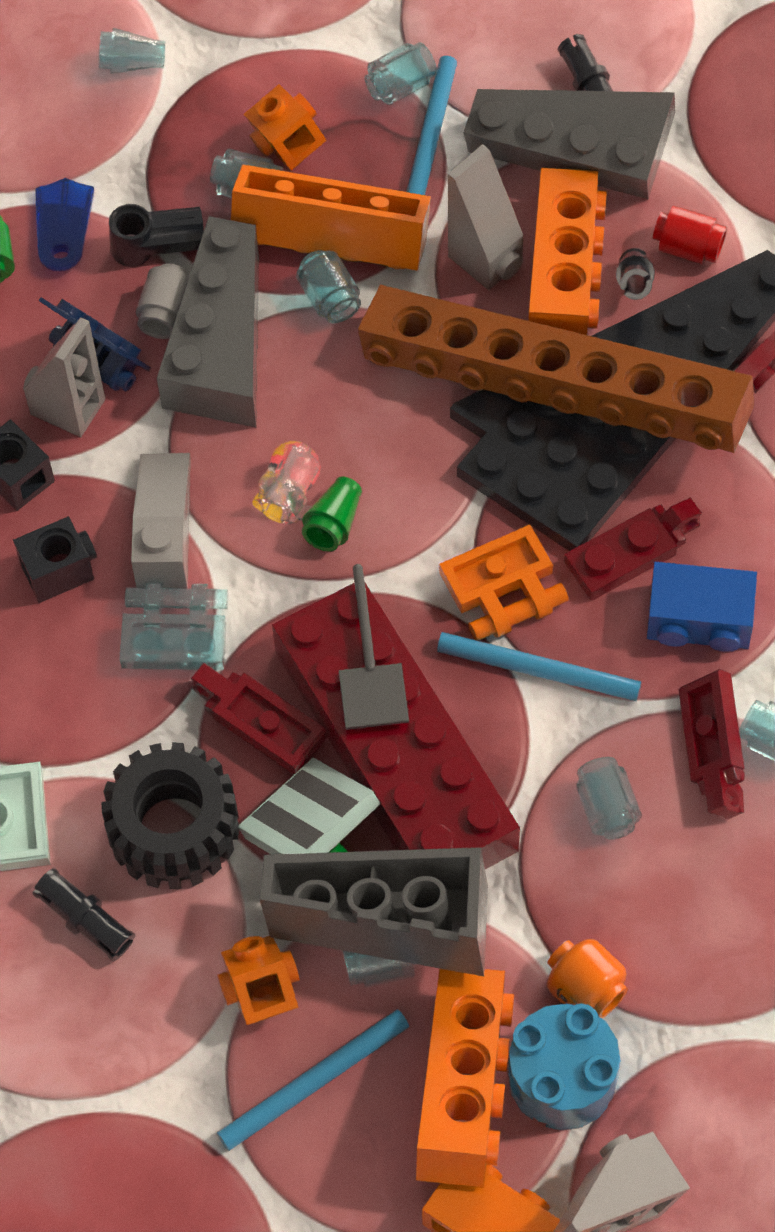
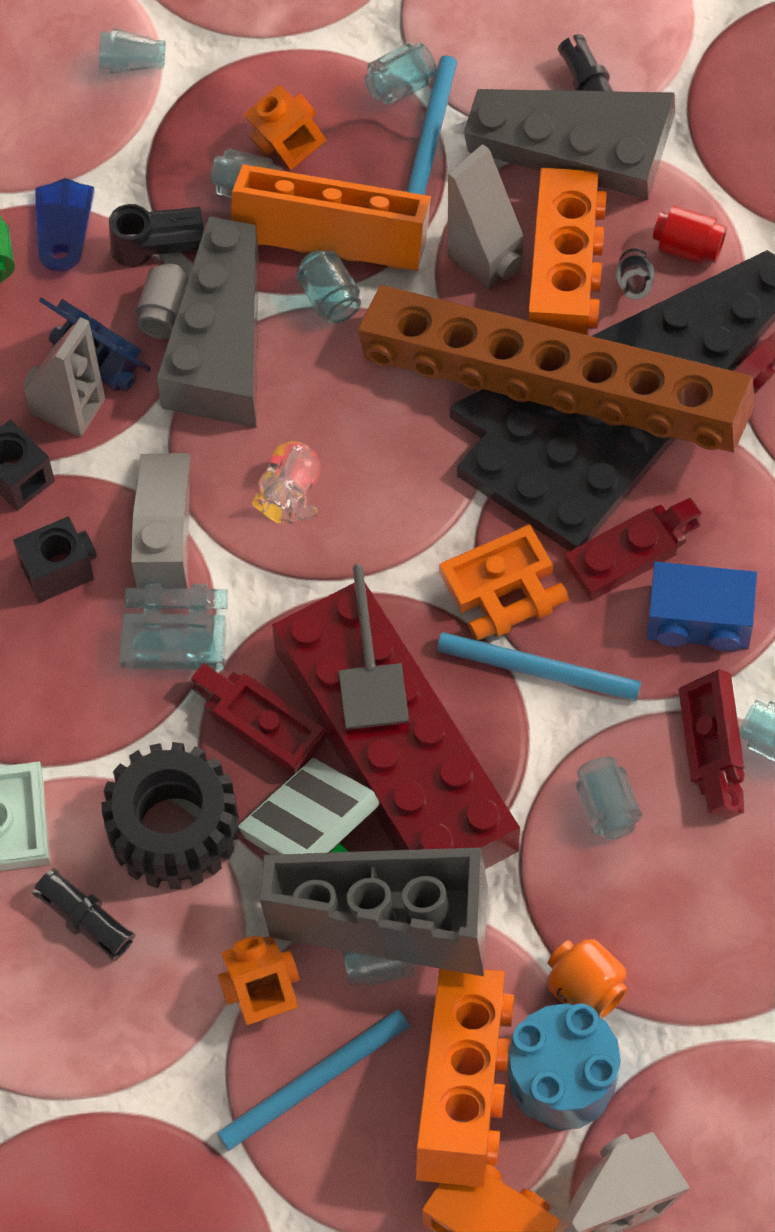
green cone [302,476,362,551] -> none

